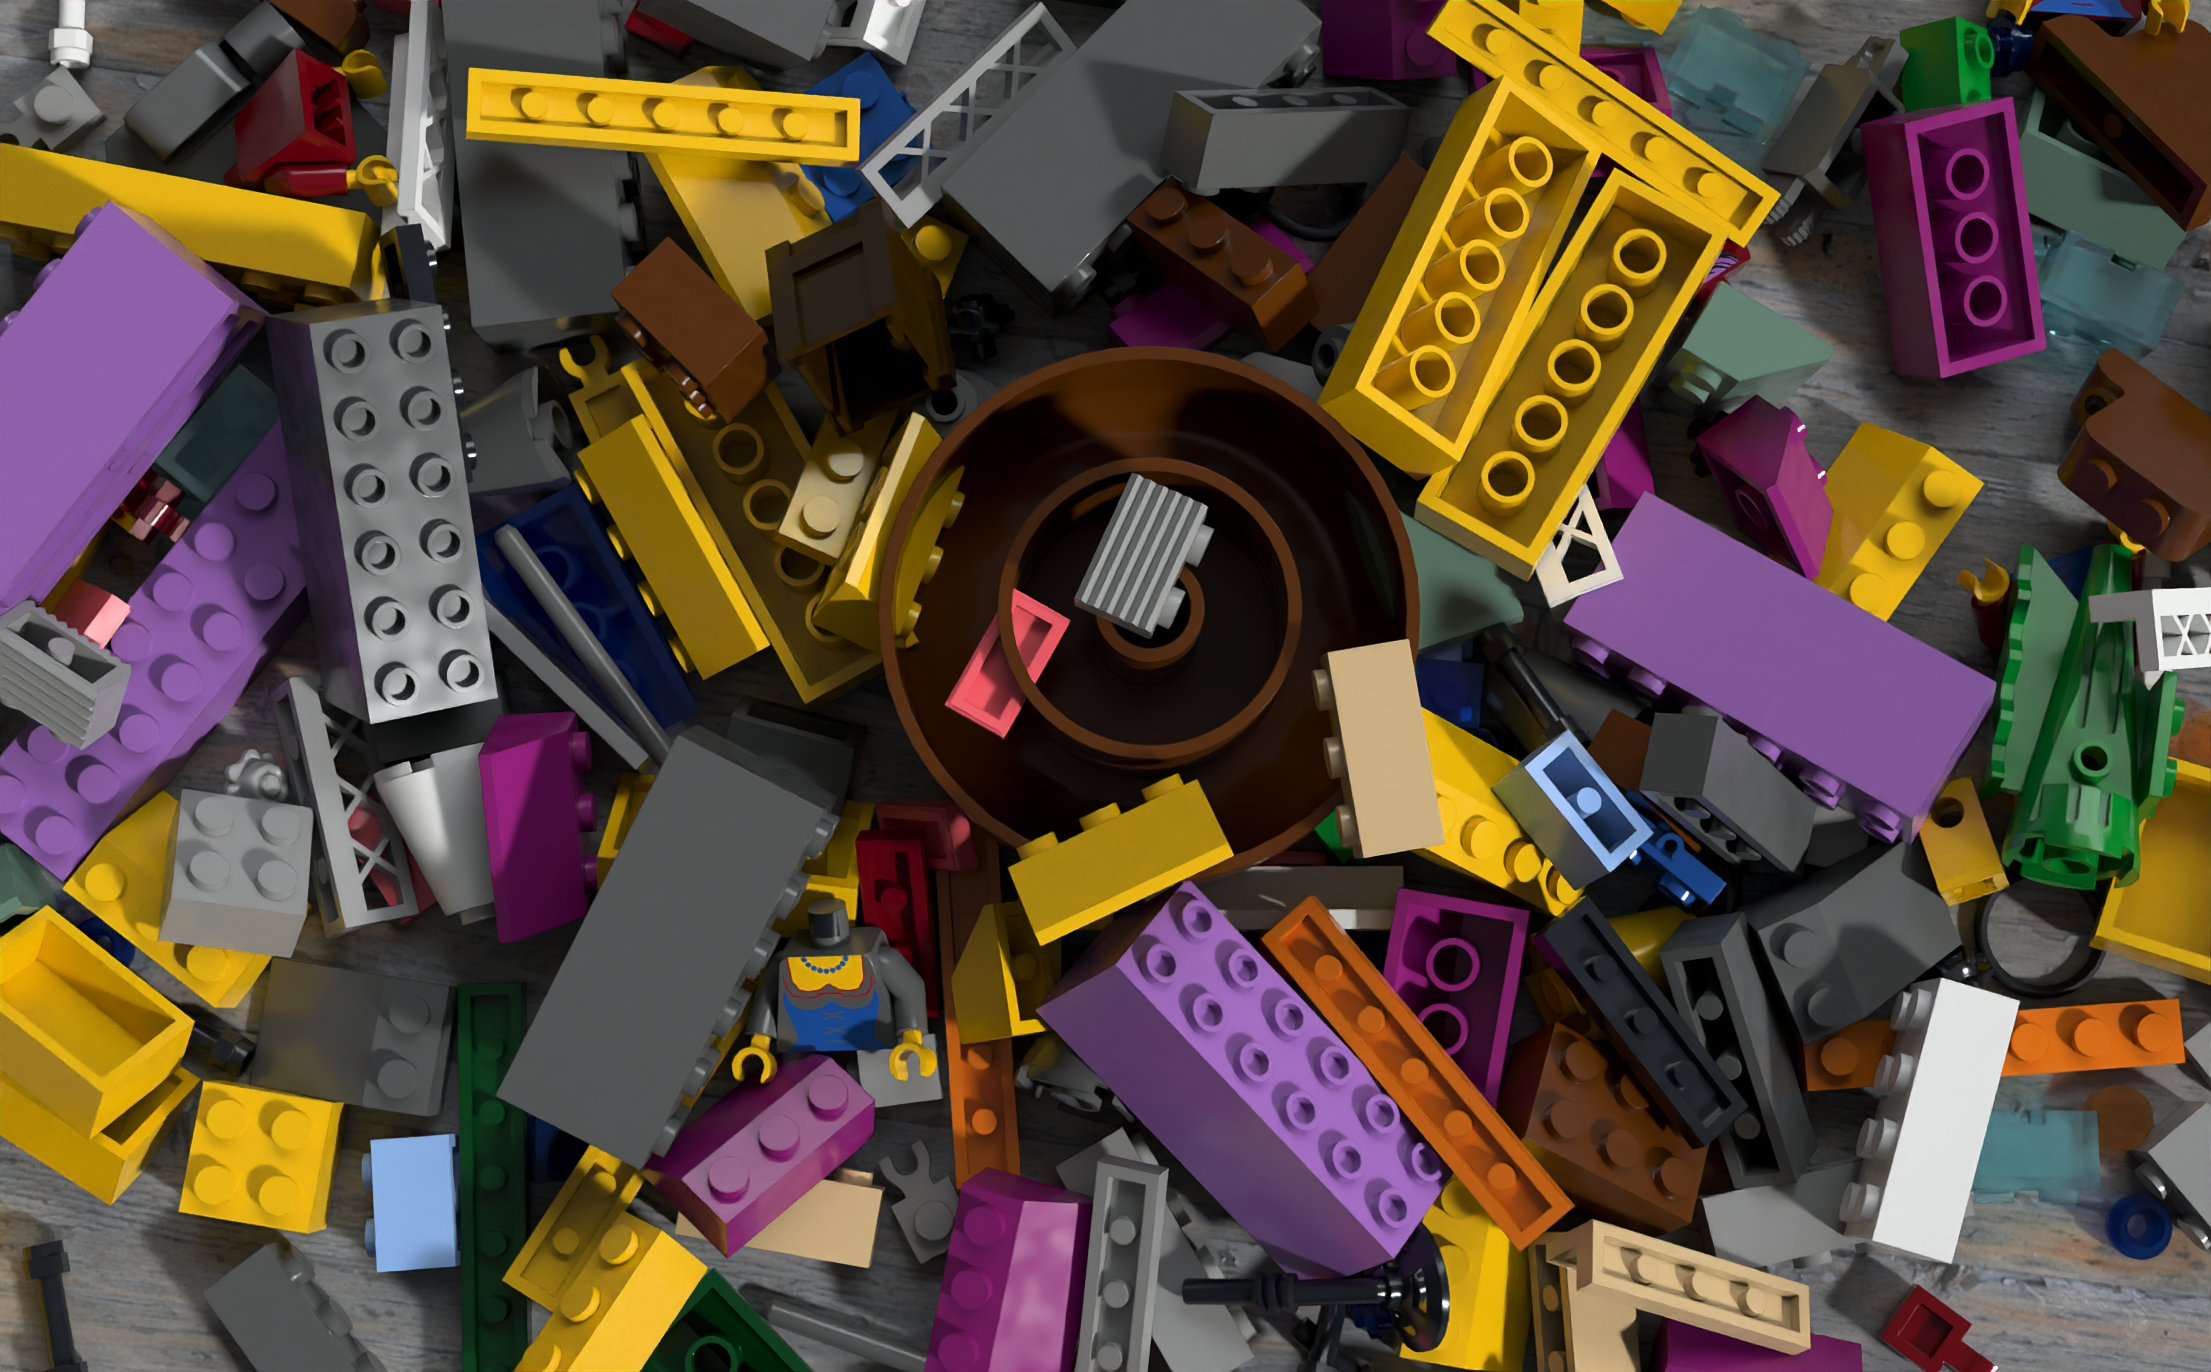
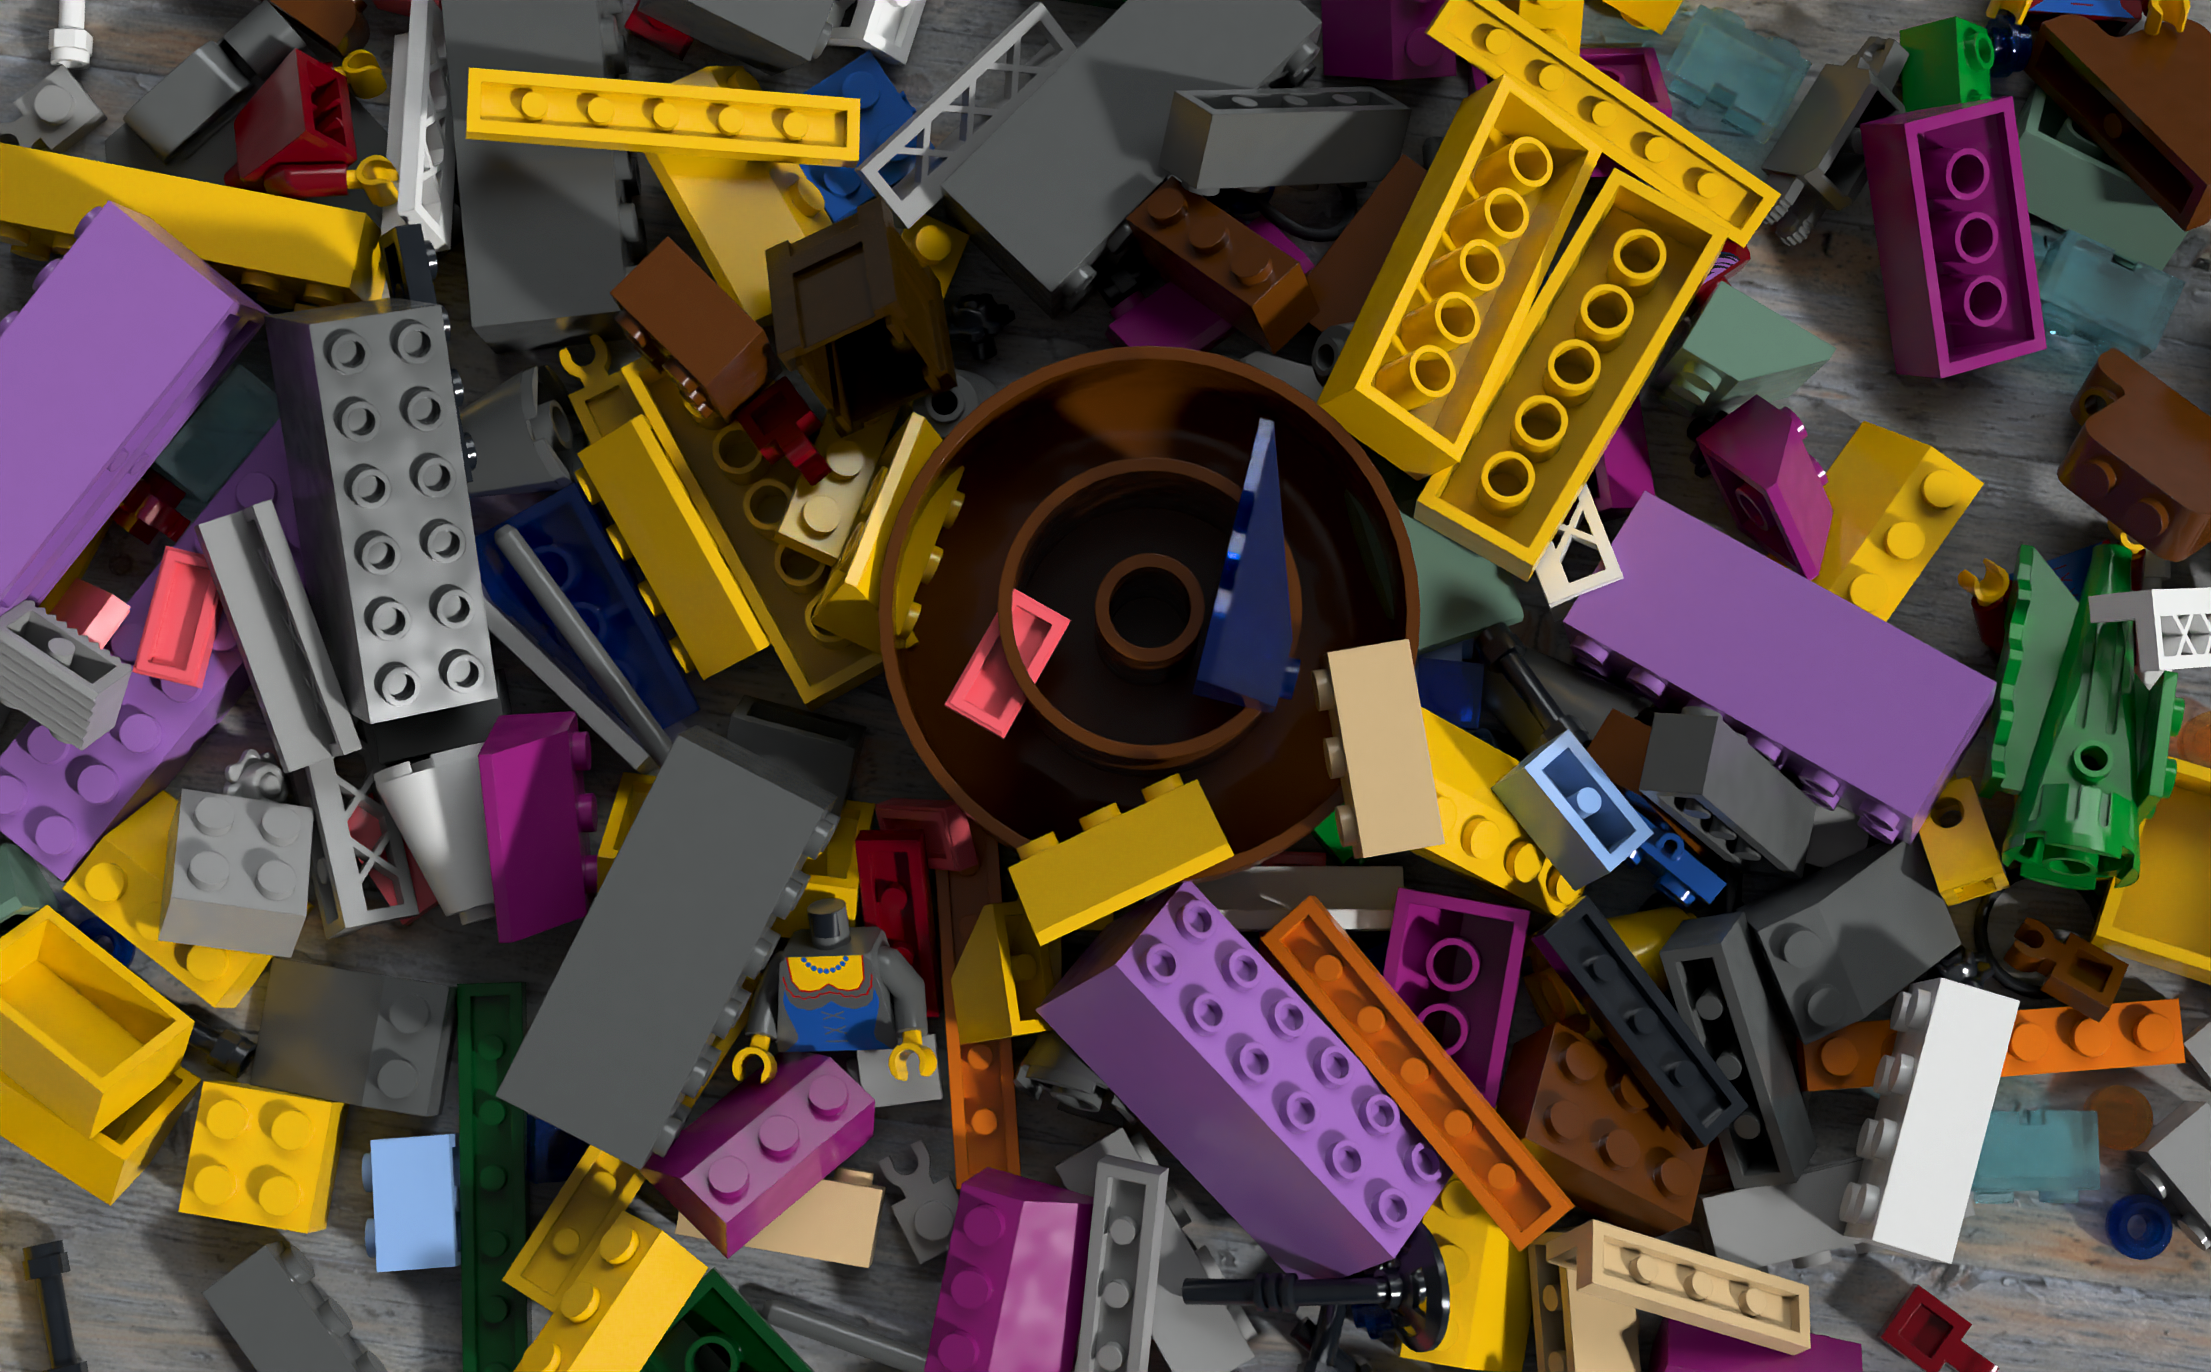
light grey brick [1074,473,1214,639] -> none
none -> coral tile [132,546,223,689]
none -> light grey fence [194,499,362,773]
none -> dark red plate [734,375,833,487]
none -> clear blue wedge [1192,418,1301,714]
none -> reddish brown plate [2003,917,2129,1023]

